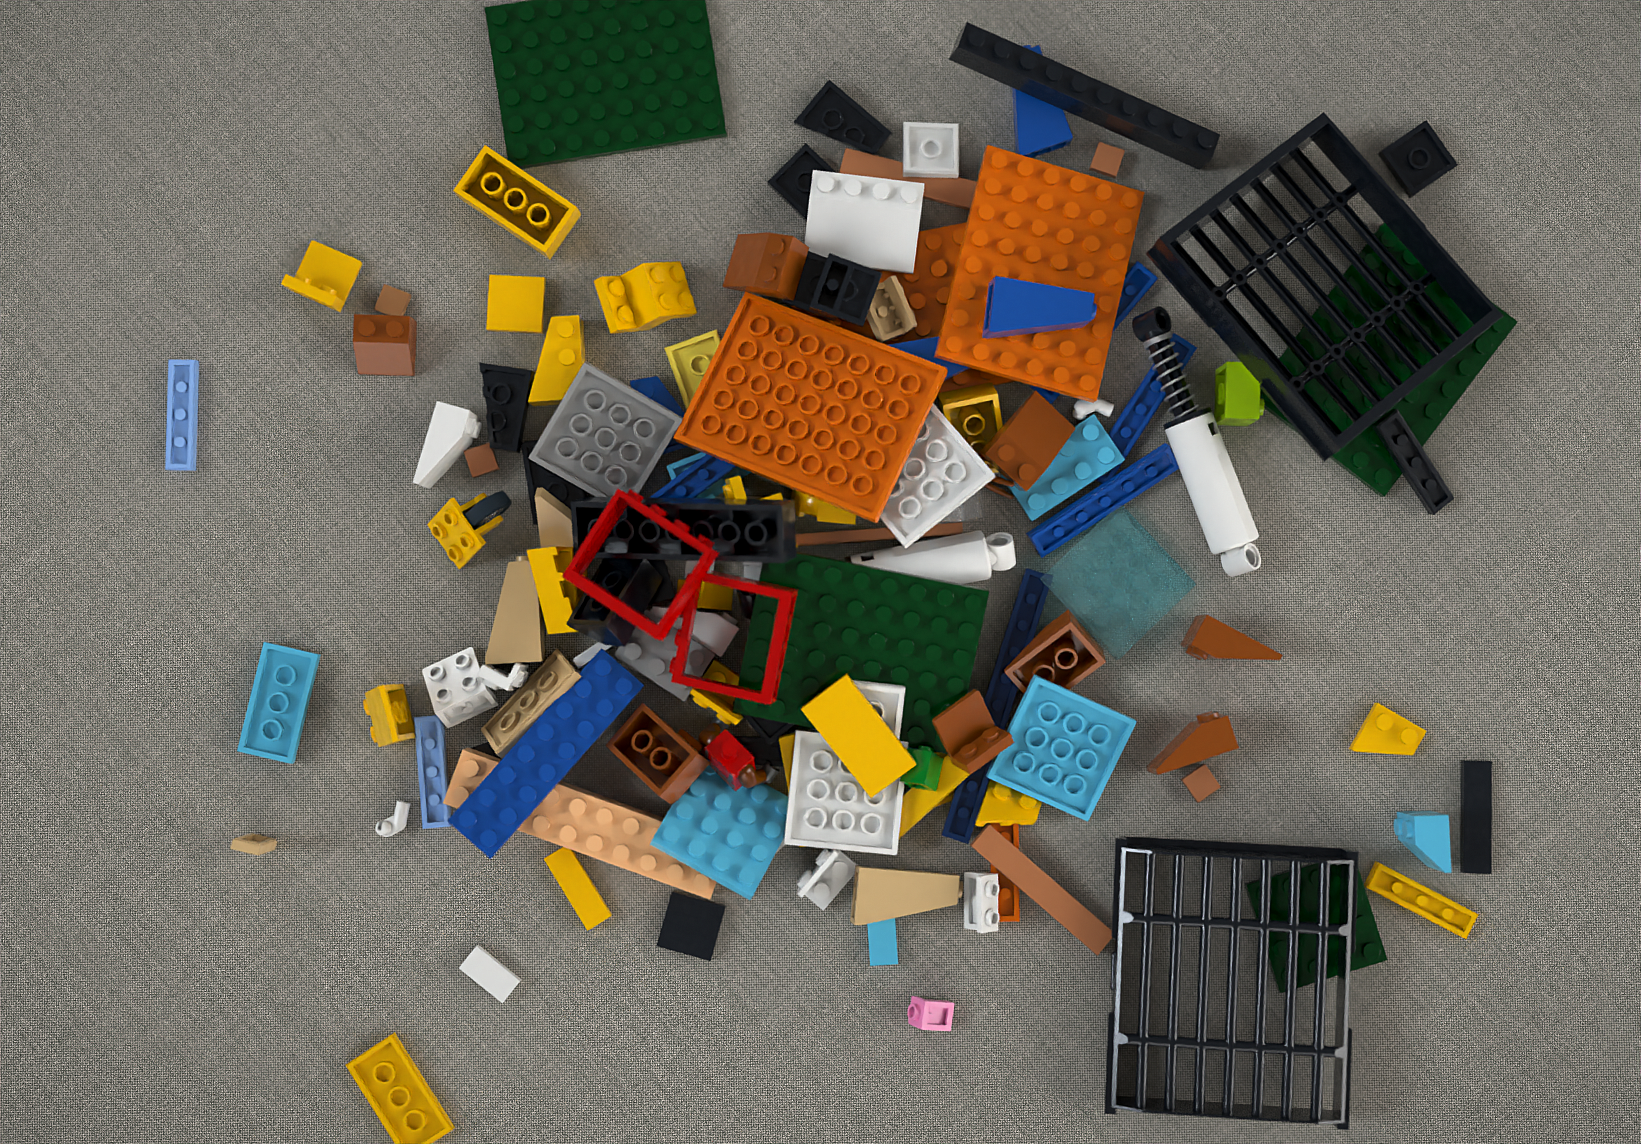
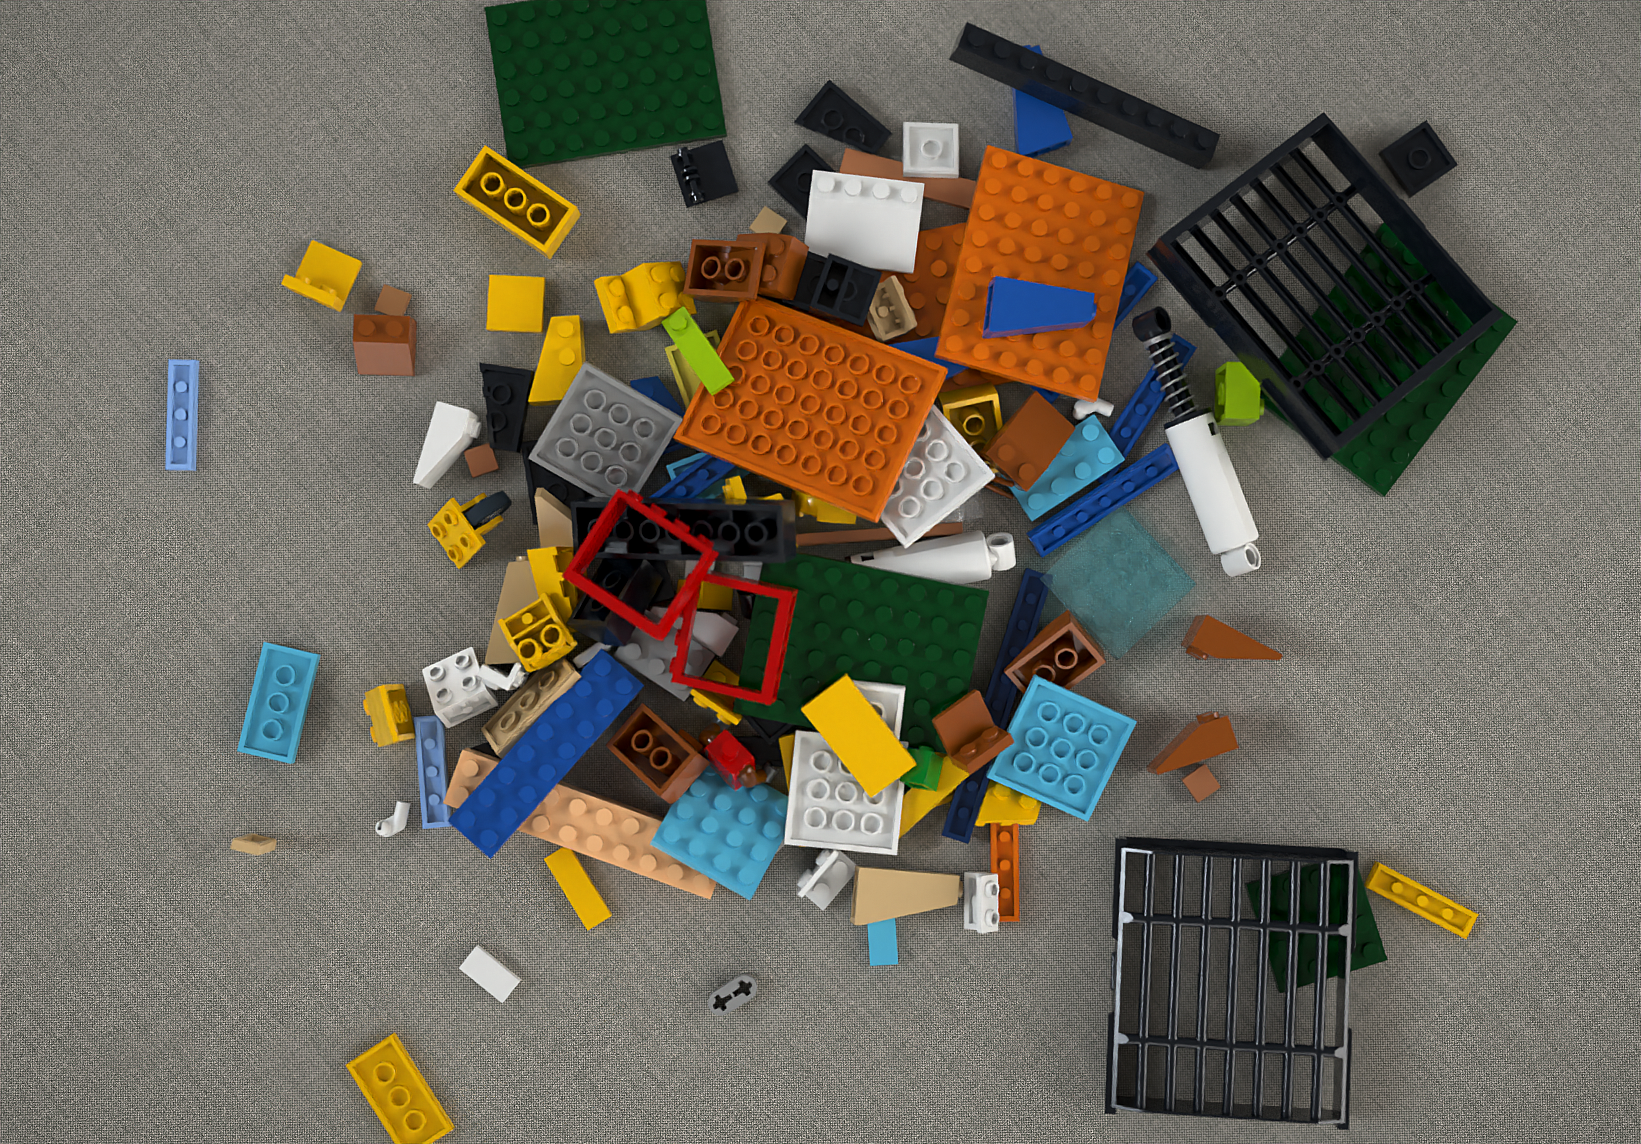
black tile [657,890,726,961] -> none
bright pink bracket [907,996,954,1031] -> none
nougat tile [970,824,1113,956] -> none
nougat tile [1089,142,1125,179] -> none
yellow wing [1349,703,1427,755] -> none
black tile [1372,409,1454,515] -> none
medium azure slope [1394,811,1451,873] -> none
black tile [1460,760,1492,874] -> none
none -> yellow slope [498,592,578,672]
none -> lime slope [661,306,735,396]
none -> black hinge [670,140,739,208]
none -> dark orange slope [683,239,766,303]
none -> light grey beam [708,973,757,1016]
none -> tan tile [749,206,788,234]

